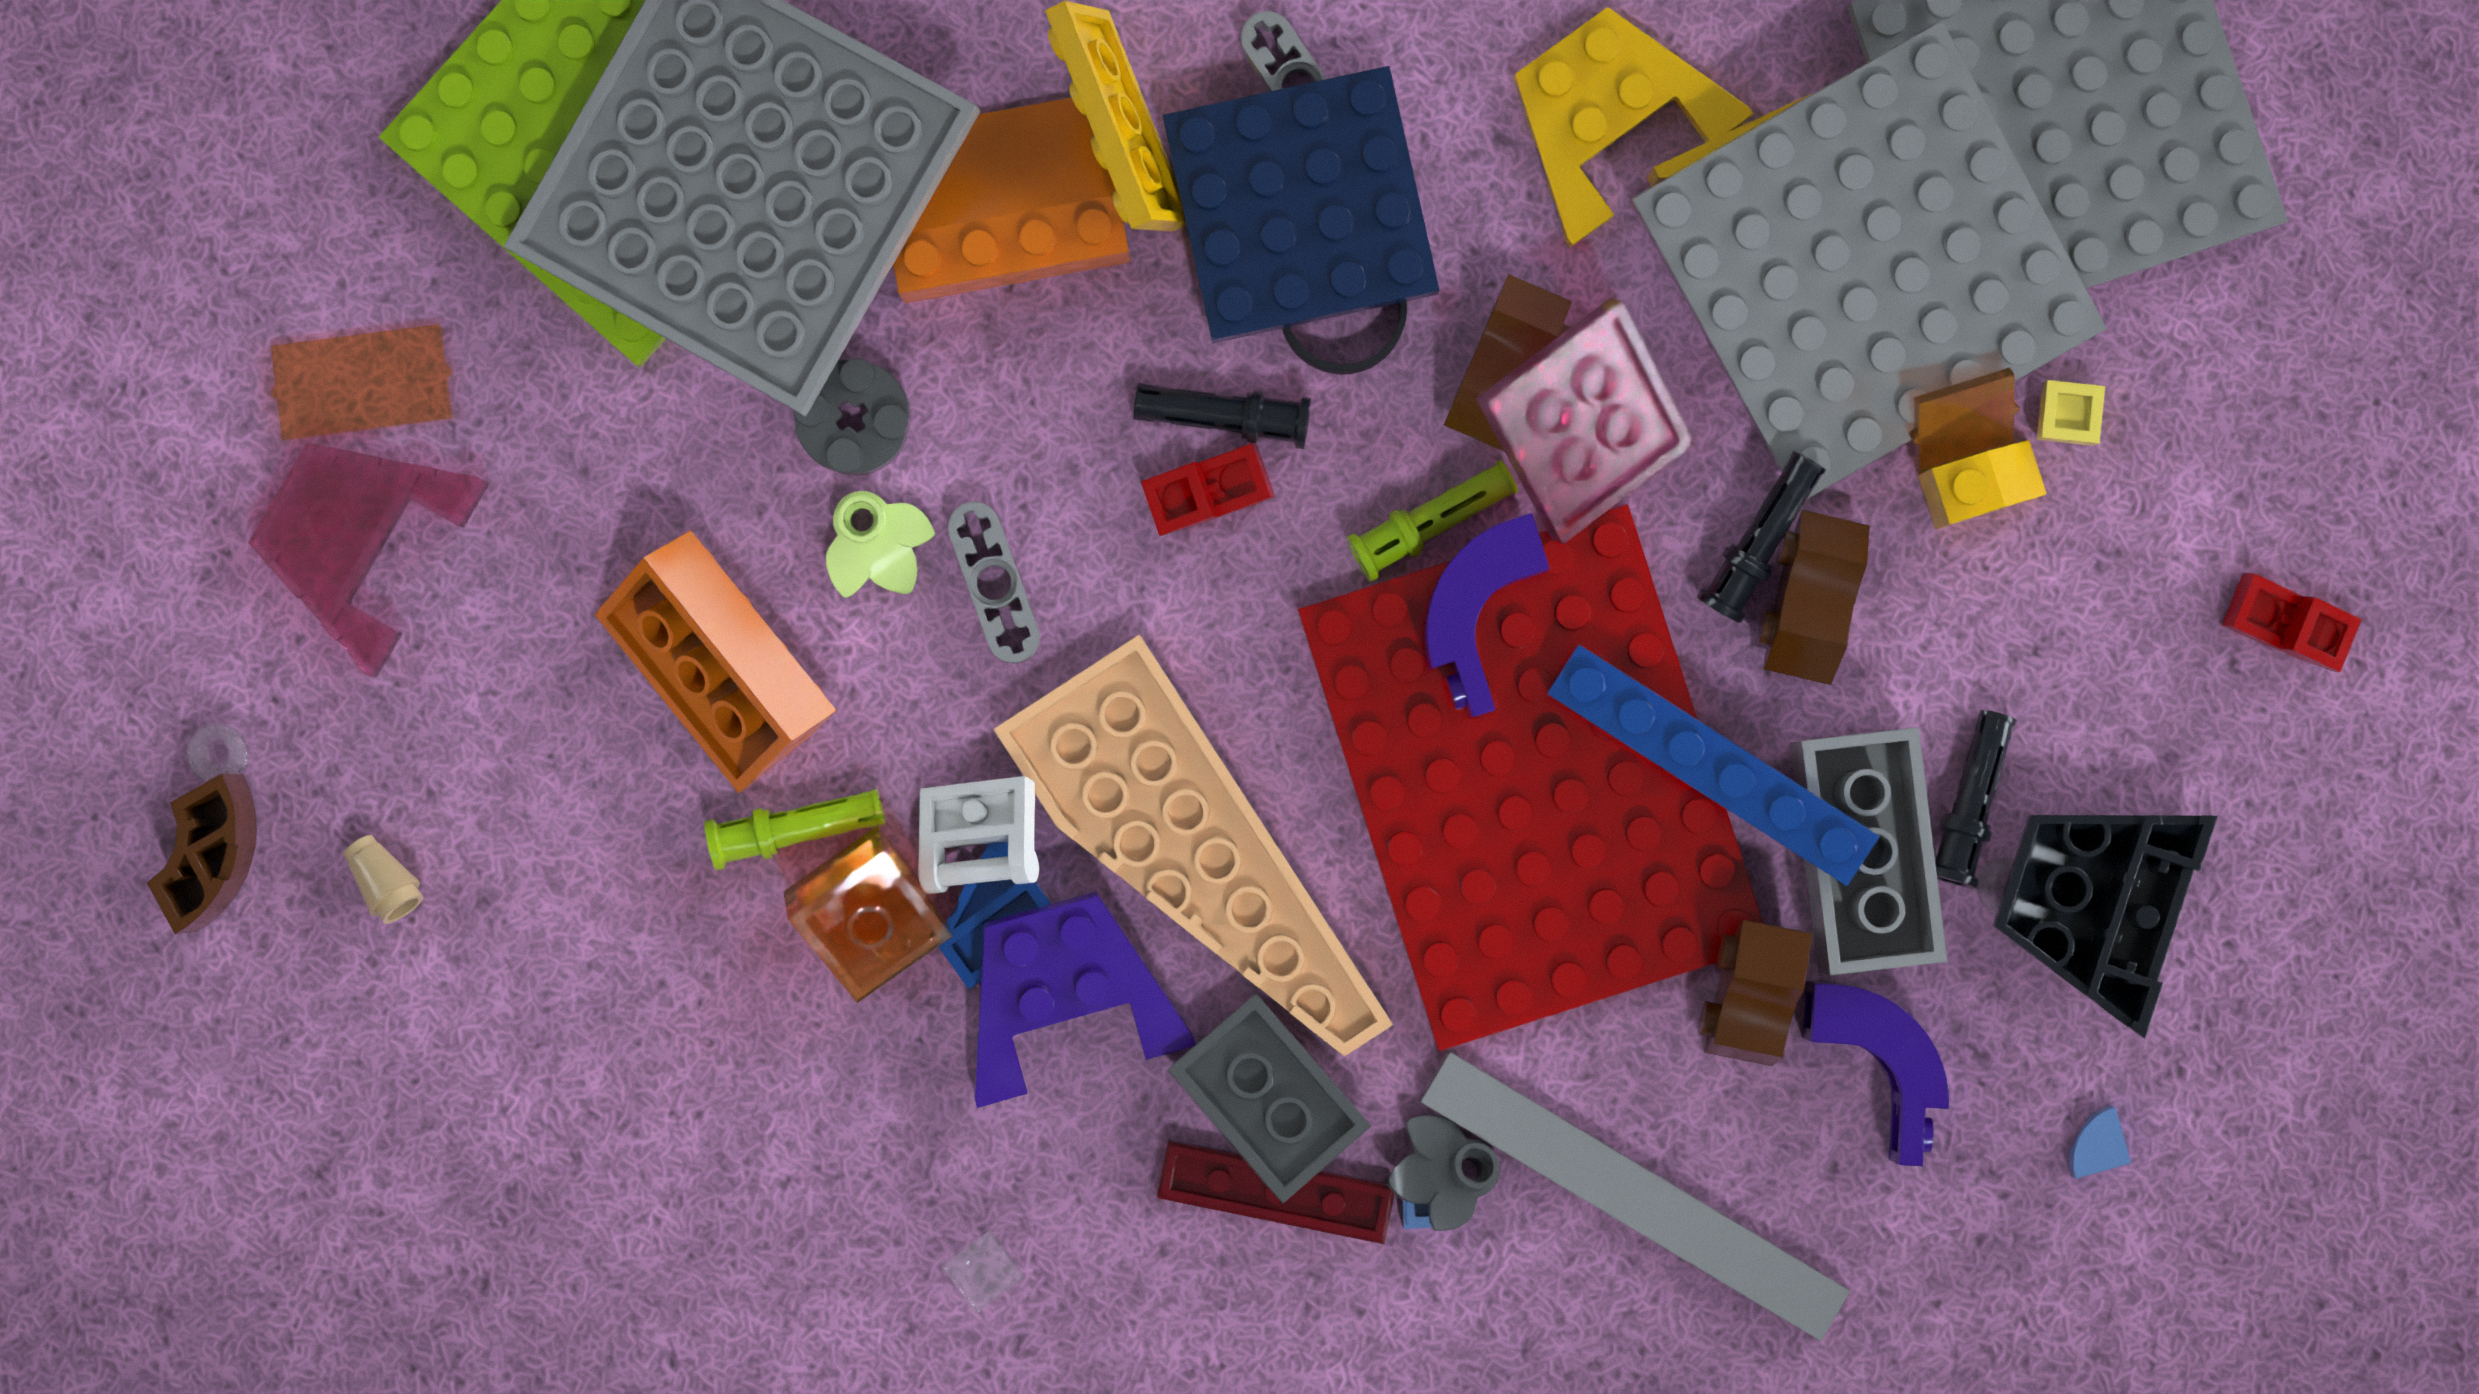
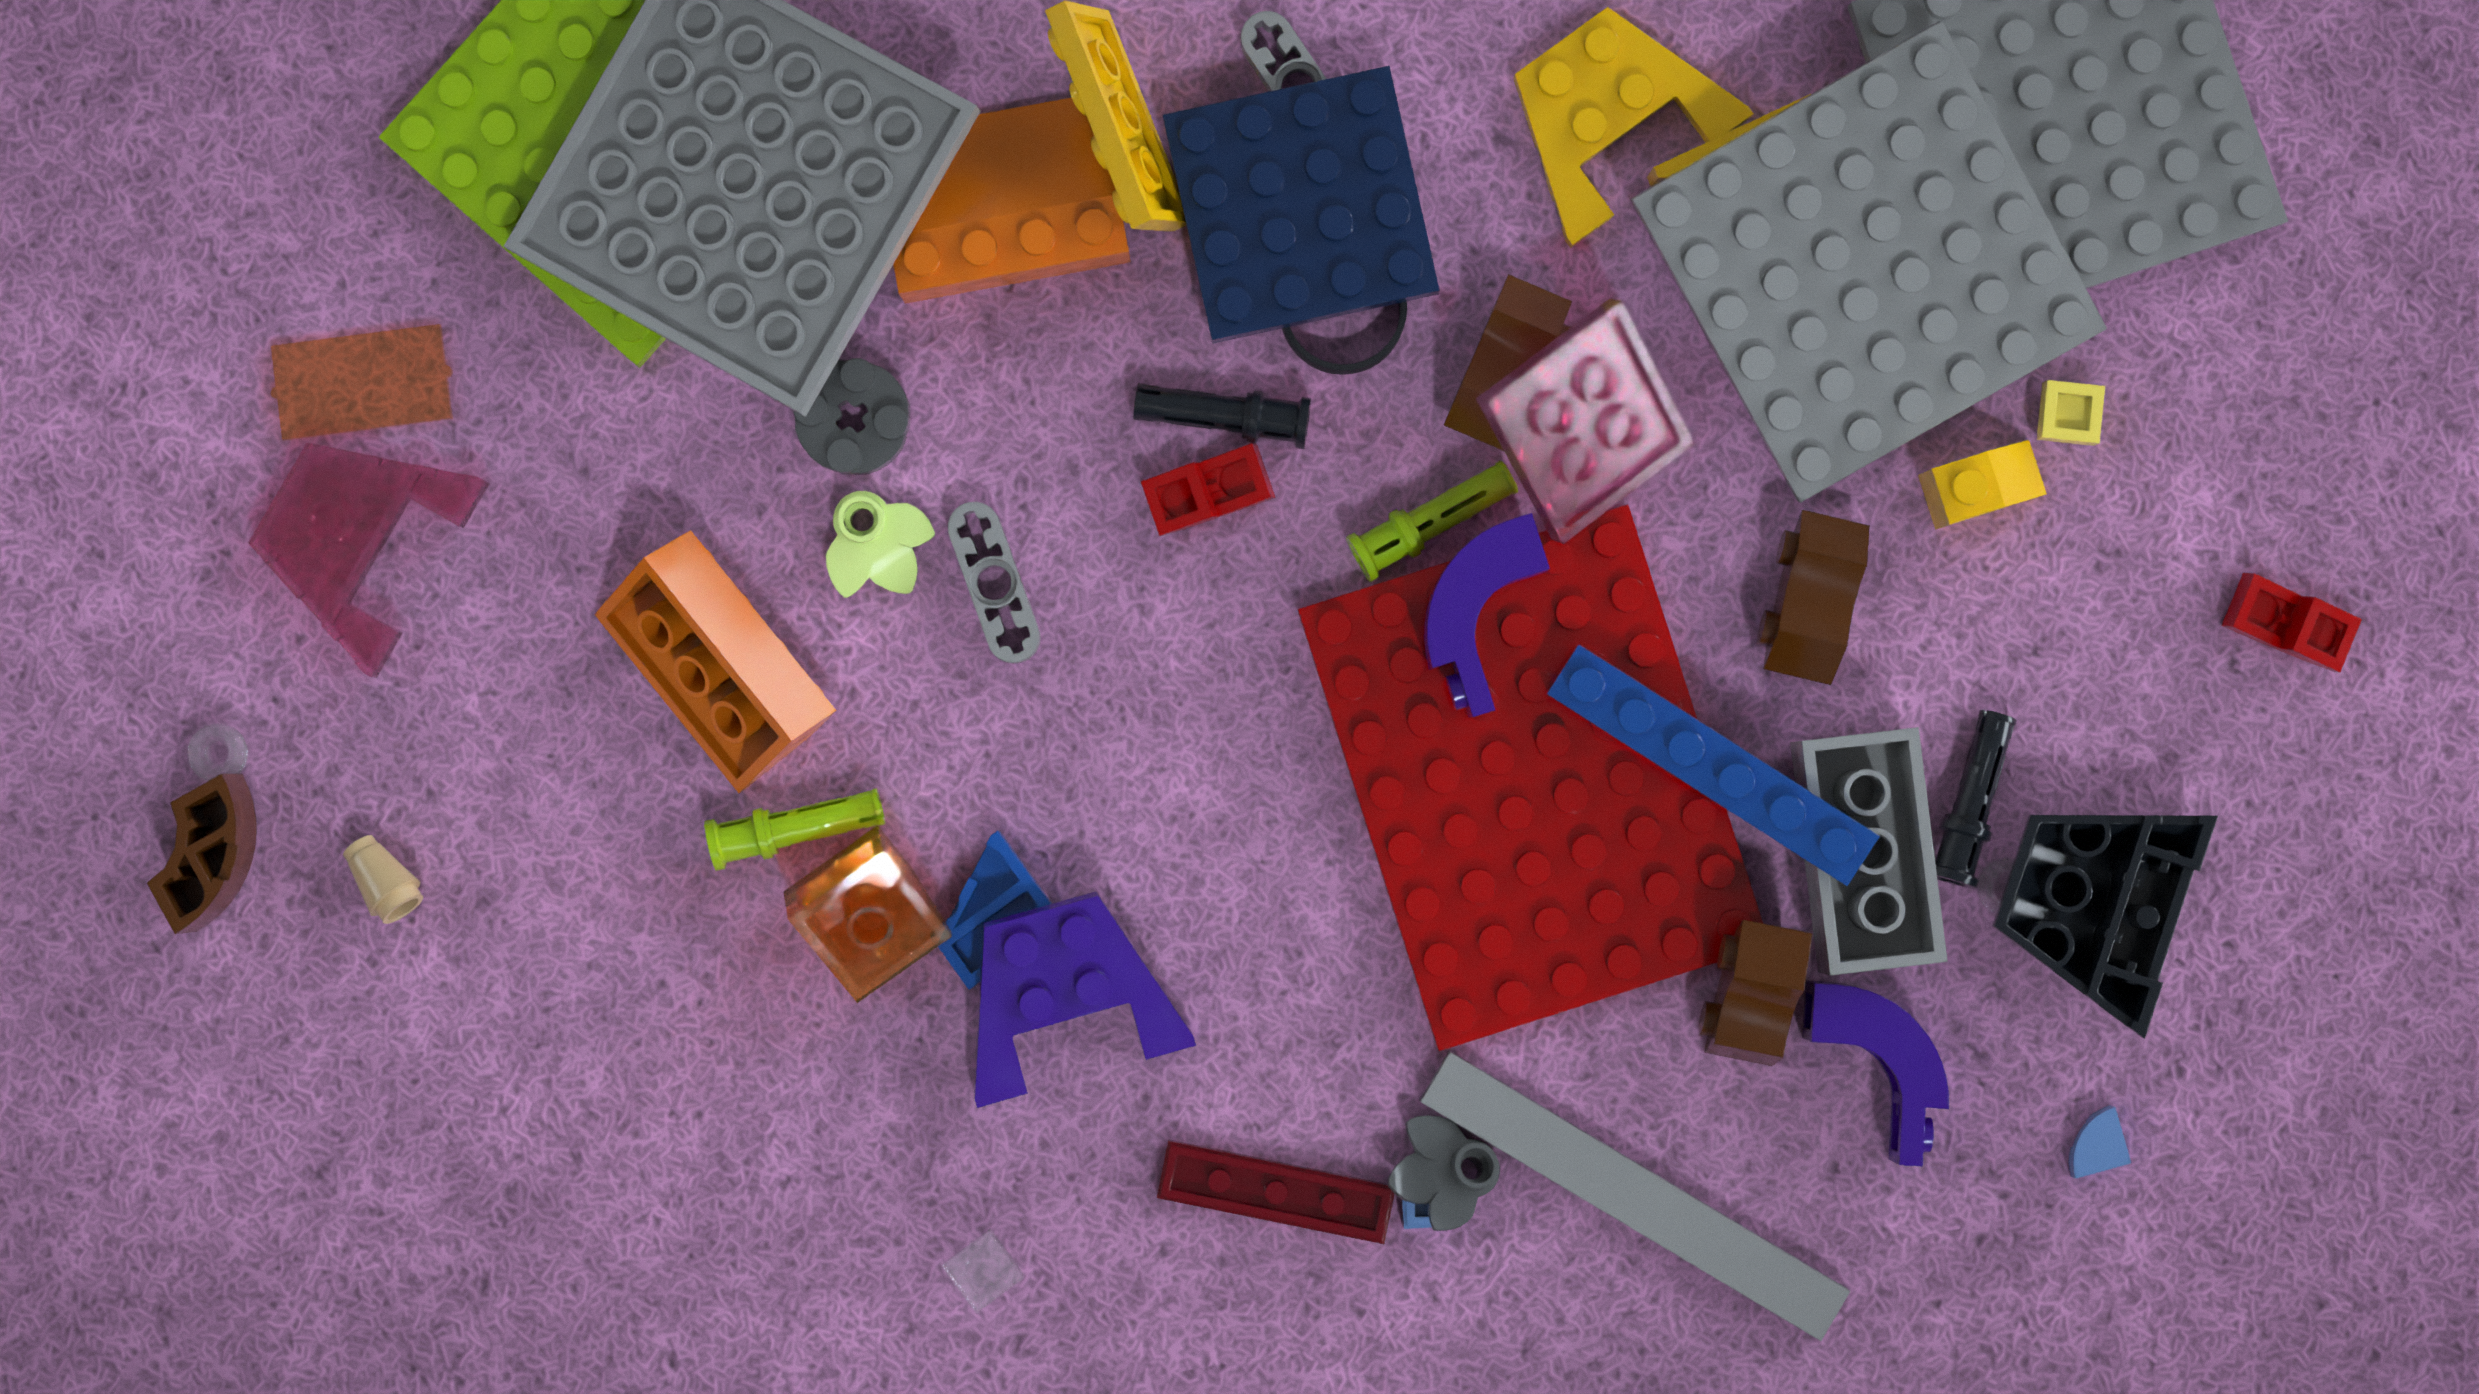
white plate [918,776,1039,894] -> none
light nougat wing [993,634,1393,1057] -> none
dark grey plate [1168,994,1371,1204] -> none
black pin [1697,451,1826,623] -> none
clear orange piece [1909,367,2020,474] -> none

